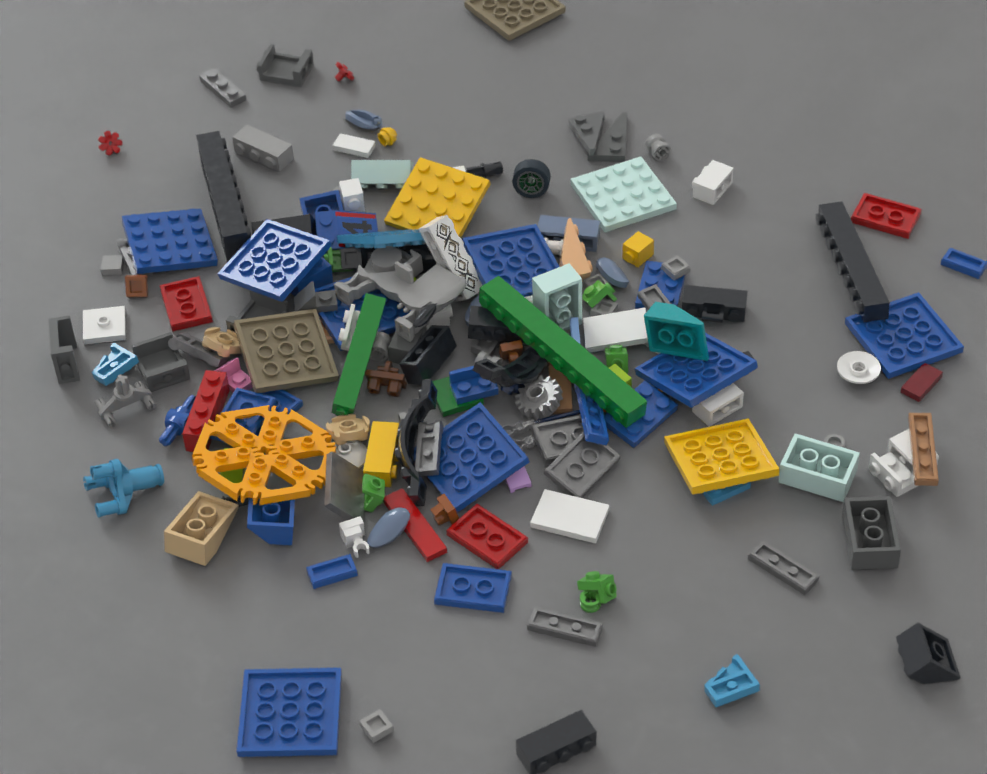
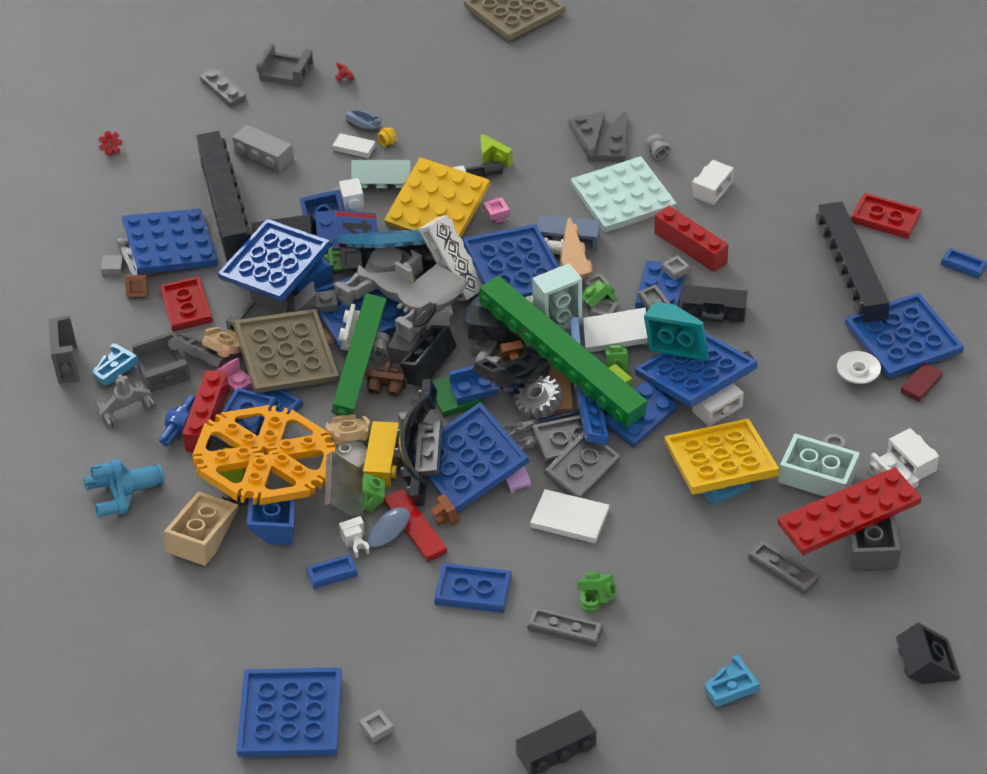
white plate [83,306,126,345] -> none
red tile [446,504,528,569] -> none
wheel [512,159,551,198] -> none
sand blue arm [596,257,629,288] -> none
yellow brick [622,231,654,268] -> none
medium nougat tile [908,413,939,486] -> none
none -> lime slope [480,134,513,168]
none -> bright pink tile [483,197,510,224]
none -> red brick [654,206,729,272]
none -> red plate [777,467,922,556]

